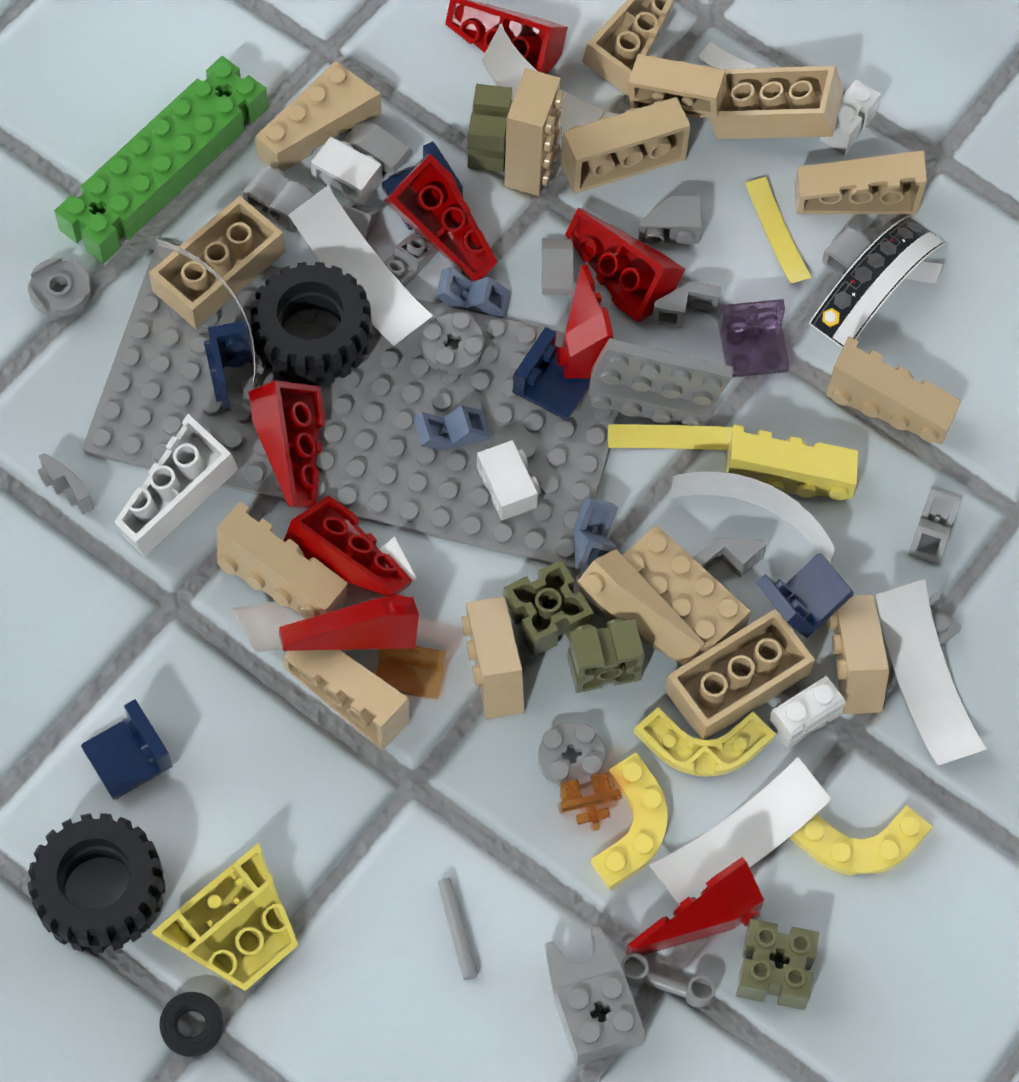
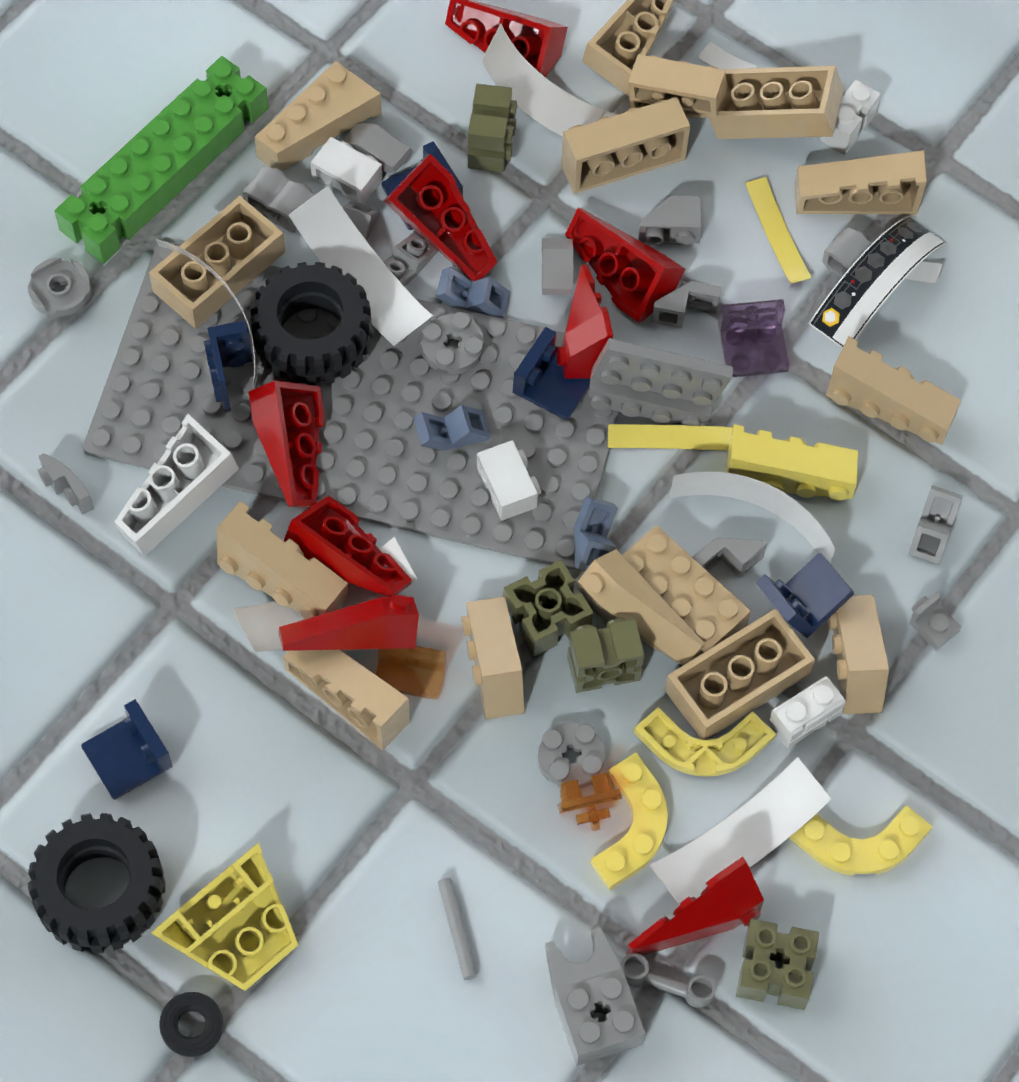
tan brick [504,68,565,196] -> none
white sticker [876,579,988,766] -> none

